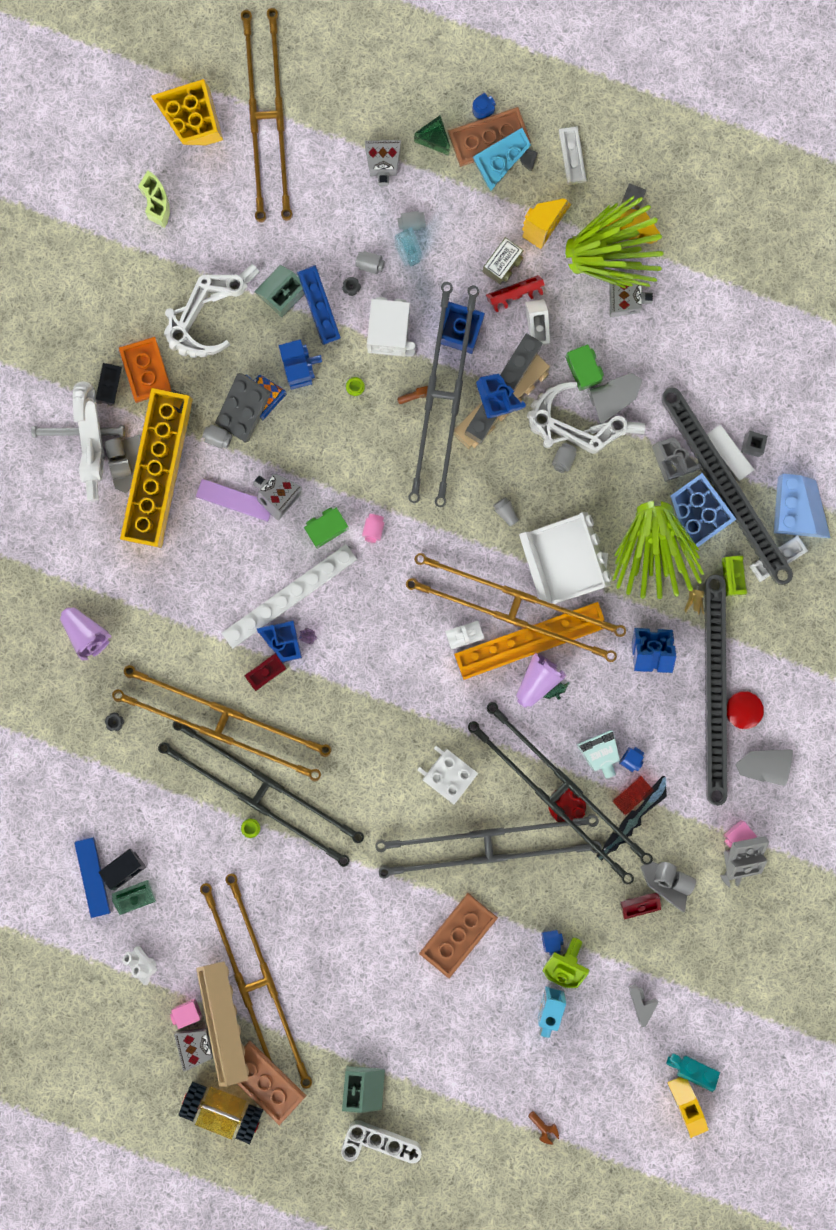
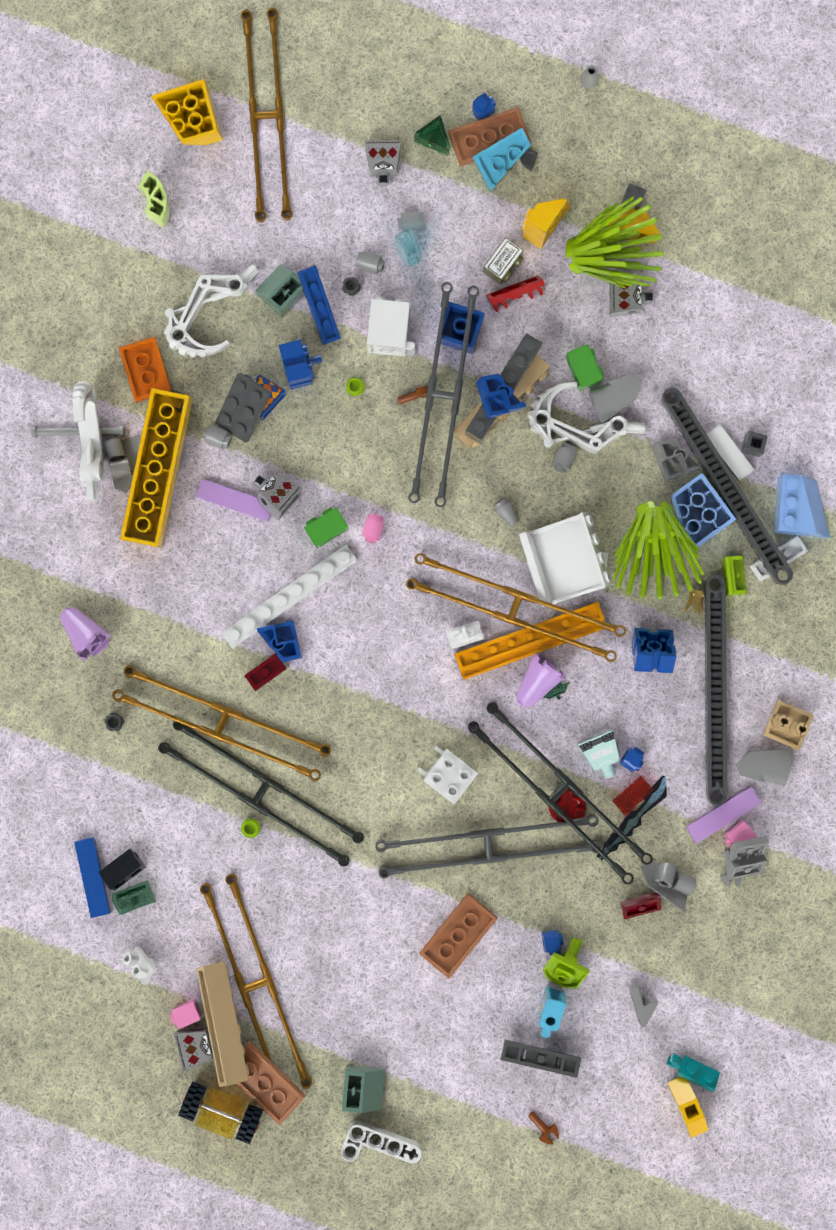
black hinge [95,363,122,406] -> none
clear purple plate [299,628,317,644] -> none
white slope [525,299,550,345] -> none
white tile [559,126,587,185] -> none
red dish [727,691,764,729] -> none
none -> dark grey hinge [500,1039,582,1078]
none -> light grey cone [580,65,599,89]
none -> lavender tile [686,786,762,844]
none -> tan plate [762,700,814,751]

